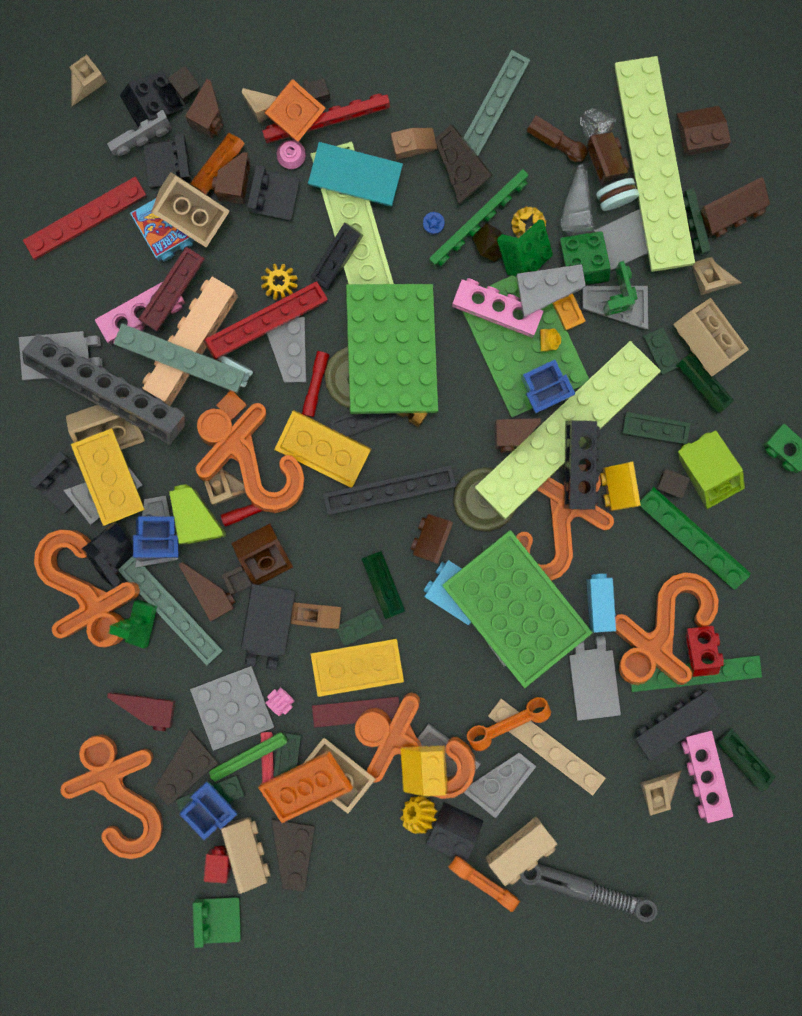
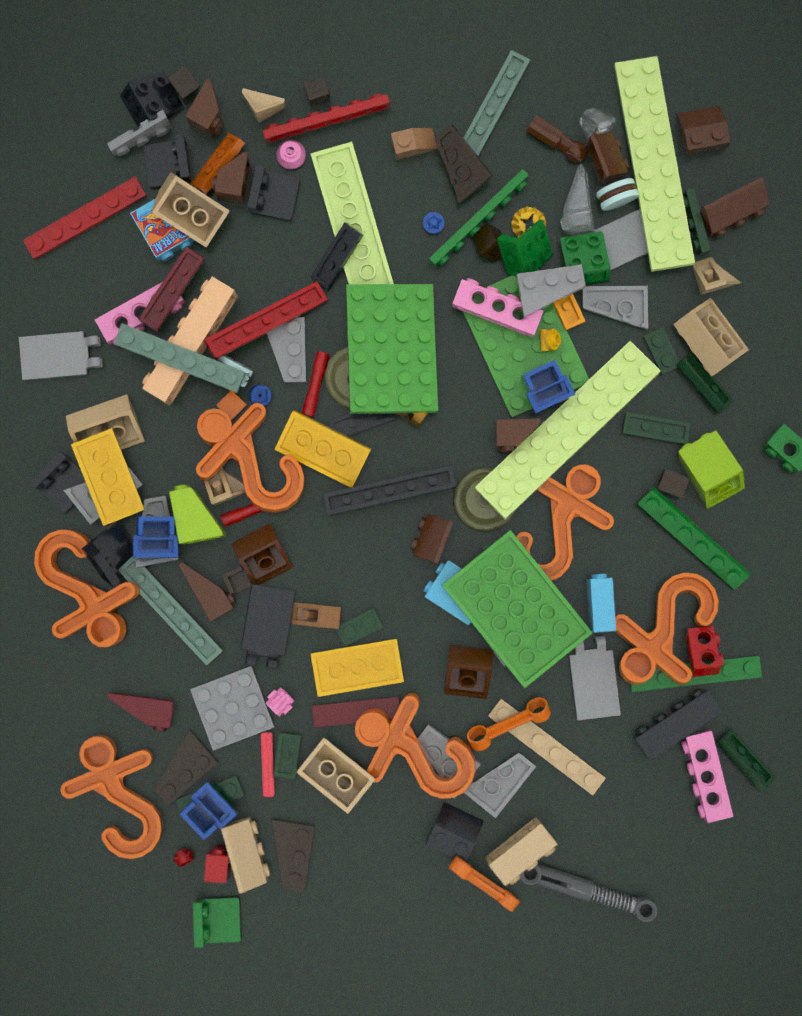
dark grey brick [22,333,185,445] -> none
tan slope [70,55,106,106] -> none
green bracket [109,600,157,649] -> none
bright green axle [209,732,287,781] -> none
orange tile [258,751,353,823] -> none
yellow gear [261,264,298,301] -> none
orange tile [264,79,325,142] -> none
teal tile [308,142,403,207] -> none
dark green plate [361,551,405,619] -> none
yellow gear [400,796,438,834] -> none
yellow slope [401,745,448,796] -> none
black brick [564,420,600,509] -> none
yellow slope [600,462,640,511] -> none
green bracket [603,261,638,316] -> none
tan slope [640,770,682,815] -> none
none -> red plate [173,848,194,867]
none -> blue tile [249,384,272,406]
none -> reddish brown slope [444,645,493,699]

